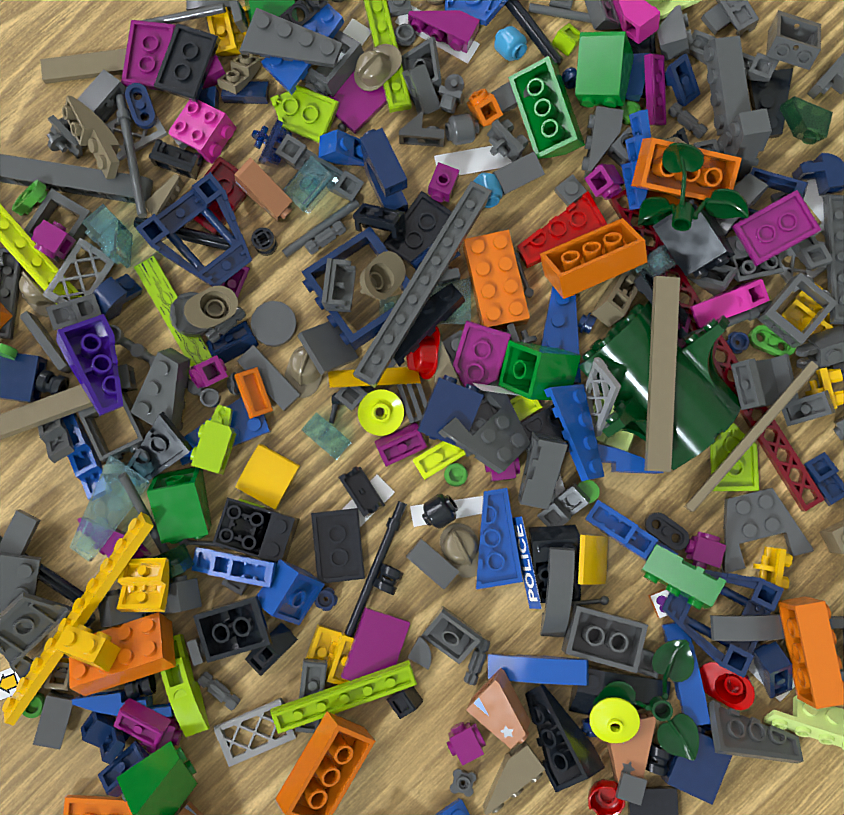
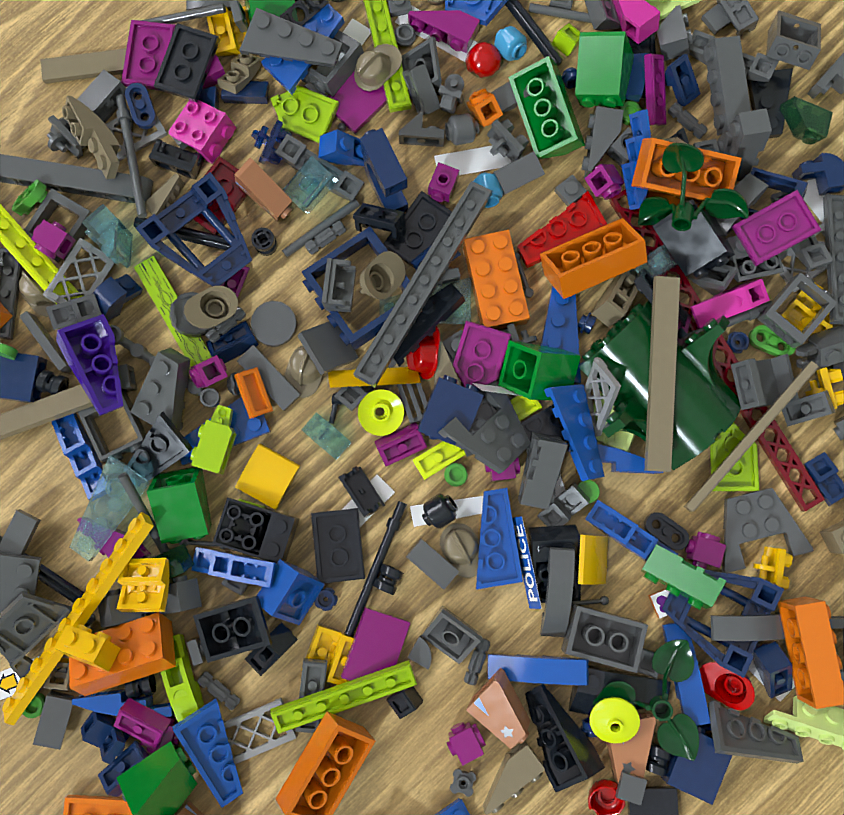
dark grey slope [38,418,75,463] -> none
none -> blue wing [172,698,243,808]
none -> red hair [465,42,502,78]

